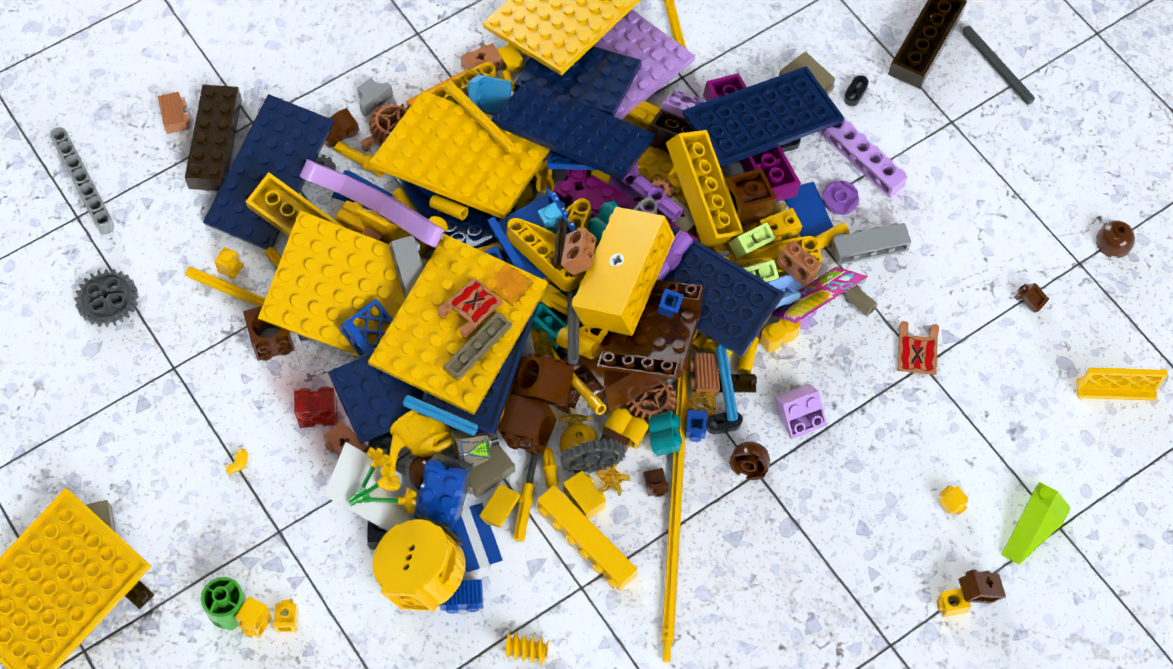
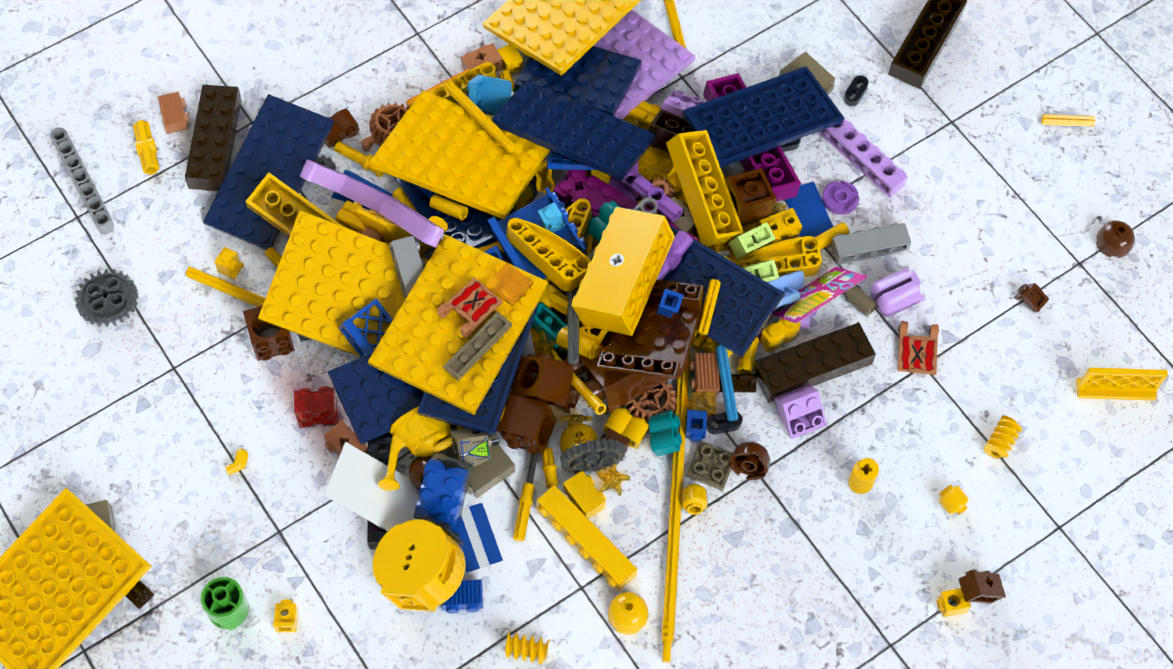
yellow brick [235,596,272,639] -> none
yellow plant [347,447,416,514] -> none
light grey brick [357,78,393,116] -> none
dark azure axle [403,395,478,436] -> none
yellow slope [480,485,521,528] -> none
dark brown axle [553,220,568,270] -> none
nougat brick [561,227,596,276] -> none
reddish brown bracket [643,468,669,497] -> none
nougat brick [776,240,822,287] -> none
dark grey axle [963,25,1035,105] -> none
lime wedge [1001,482,1071,565] -> none
none -> yellow piece [133,120,159,175]
none -> yellow cylinder [608,592,649,635]
none -> yellow head [681,484,708,515]
none -> dark tan tile [686,441,732,491]
none -> yellow axle [697,279,721,335]
none -> dark brown brick [752,322,876,403]
none -> yellow piece [848,457,879,494]
none -> lavender cylinder [871,266,925,317]
none -> yellow piece [984,415,1022,459]
none -> yellow axle [1041,114,1096,126]

